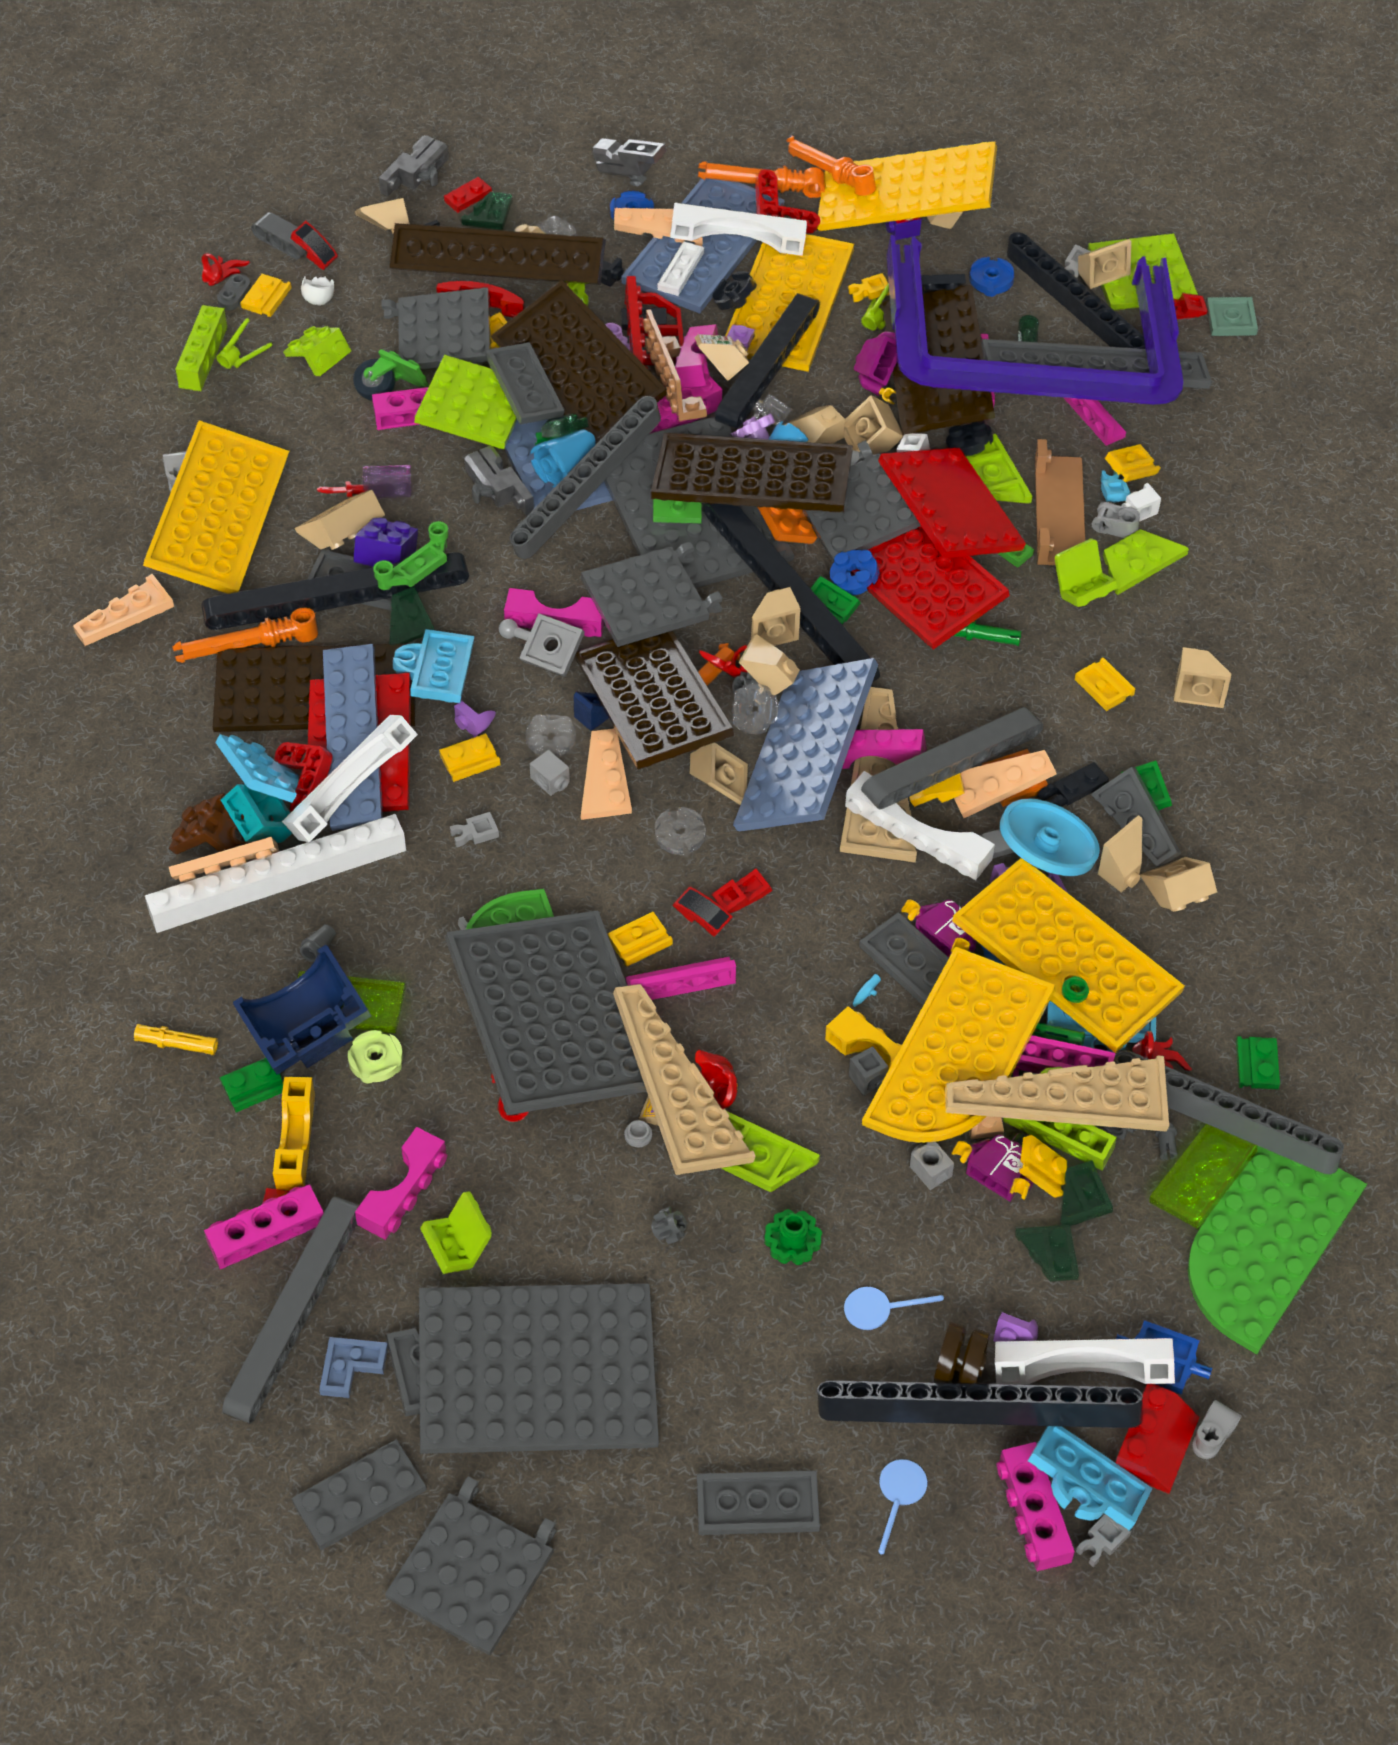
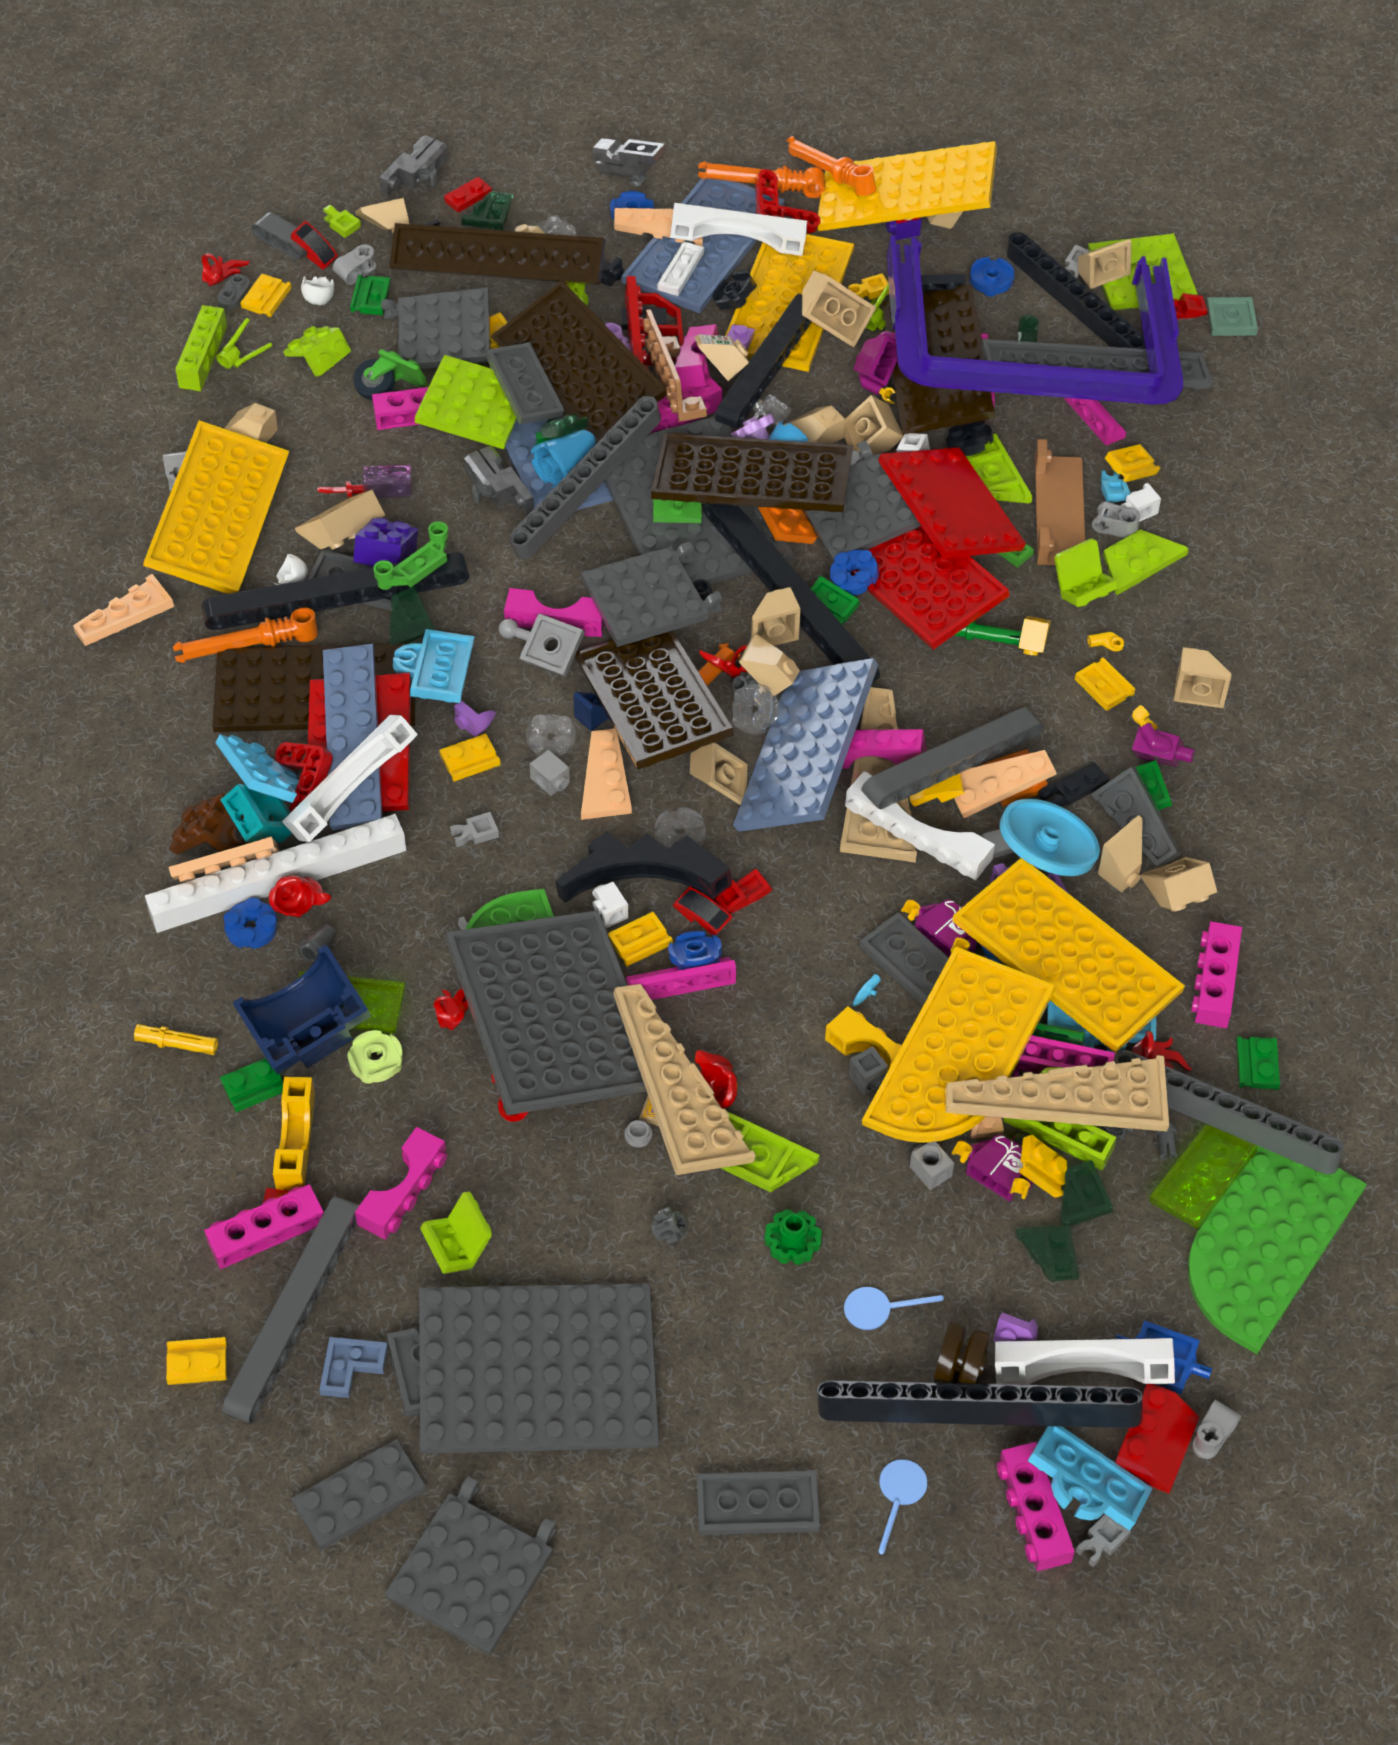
red slope [436,281,524,318] -> none
green plate [1061,976,1089,1003] -> none
none -> yellow plate [166,1337,227,1385]
none -> tan slope [224,403,278,443]
none -> blue plate [224,897,277,949]
none -> red hair [268,875,331,918]
none -> white hair [274,554,308,585]
none -> lime plate [323,205,361,238]
none -> light grey piece [333,244,376,285]
none -> green plate [350,275,391,315]
none -> red piece [433,988,469,1031]
none -> black arch [555,832,732,903]
none -> white brick [592,882,628,929]
none -> blue plate [668,931,722,971]
none -> black plate [693,579,713,601]
none -> tan slope [802,271,876,348]
none -> yellow slope [1019,616,1051,656]
none -> yellow arm [1087,632,1124,652]
none -> magenta torso [1132,705,1195,767]
none -> dark pink brick [1191,921,1242,1028]

